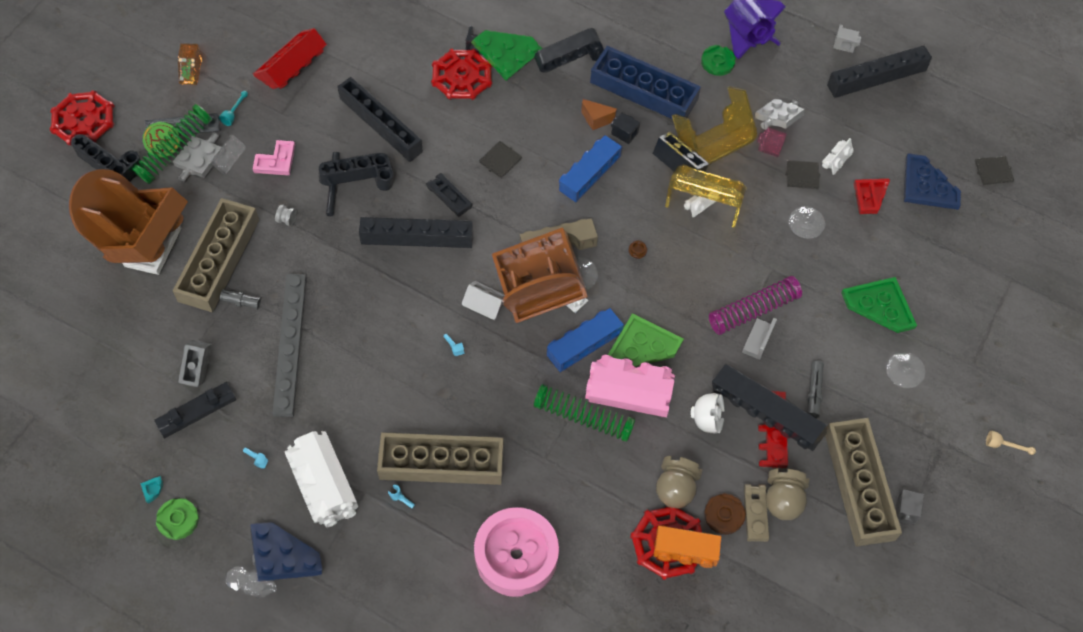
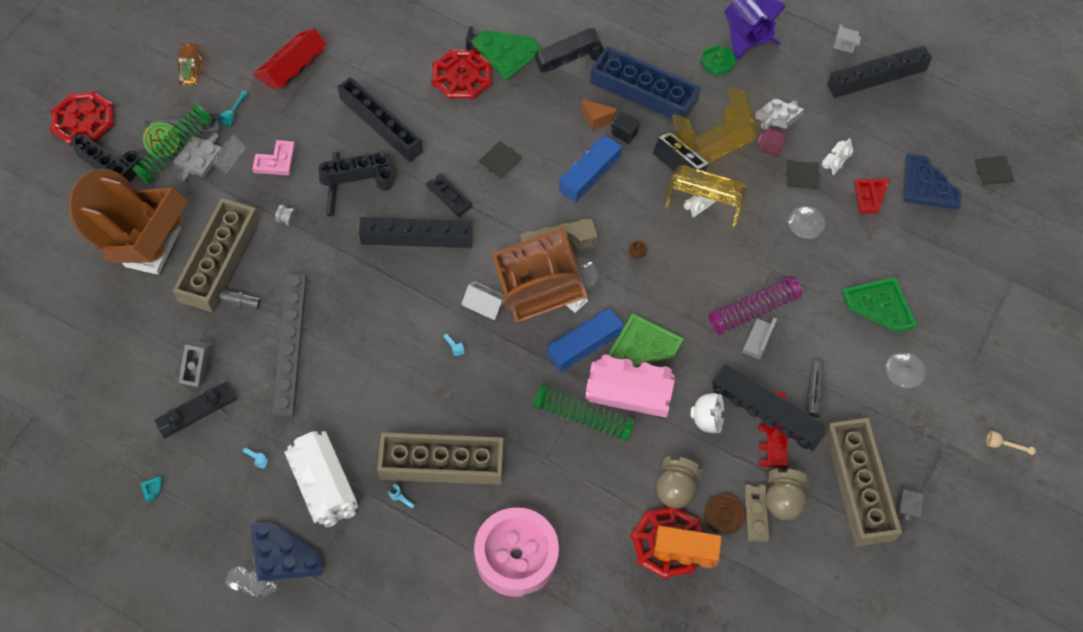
bright green tile [156,498,199,540] -> none

